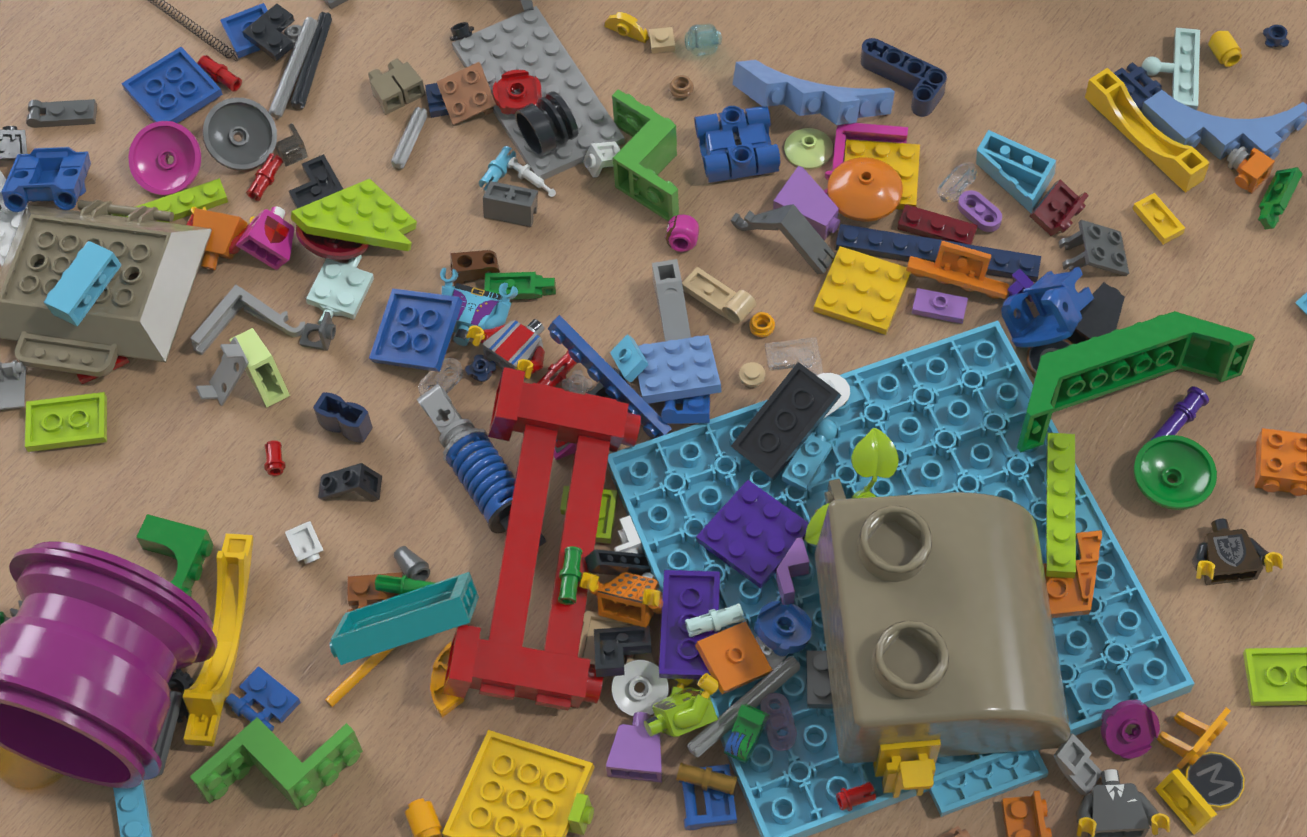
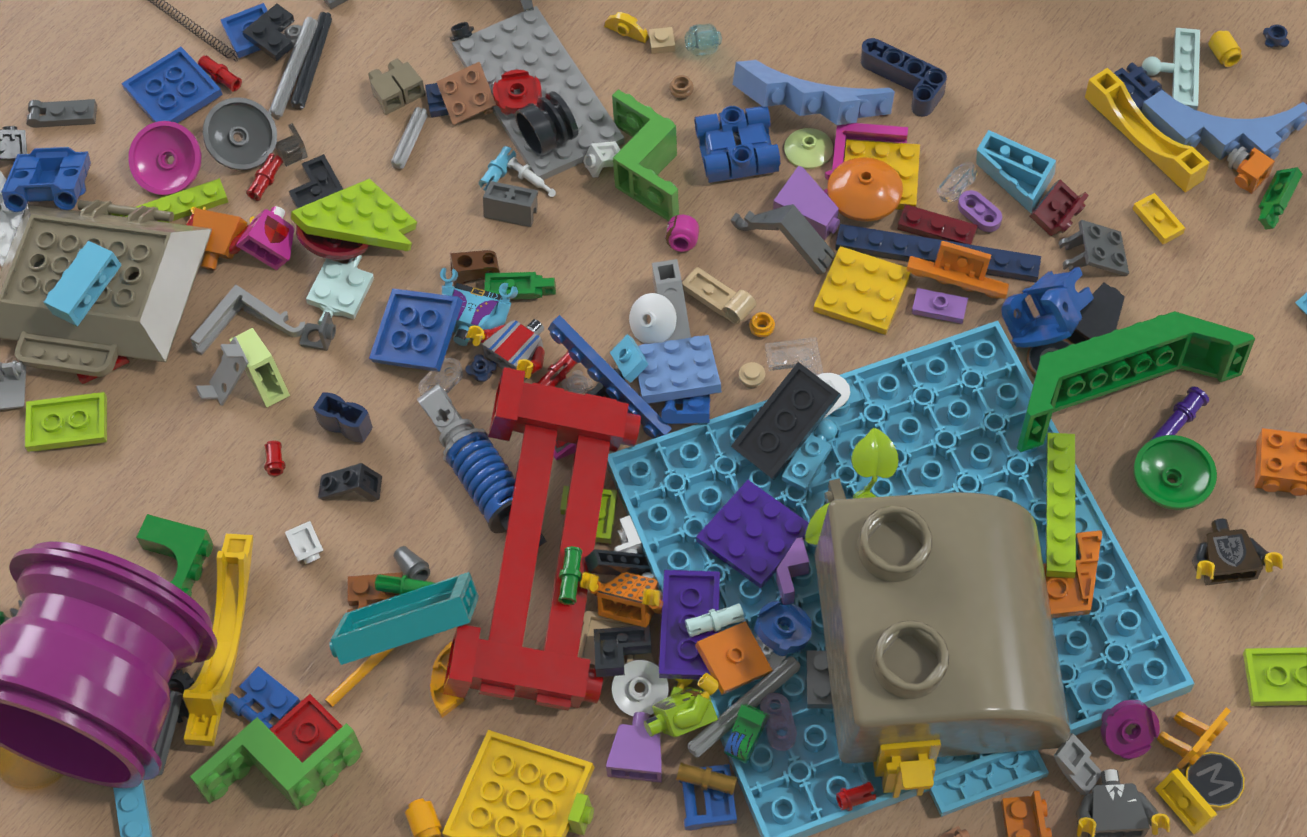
dark purple tile [1007,269,1034,303] -> none
none -> red plate [270,694,343,763]
none -> white dish [629,293,677,344]

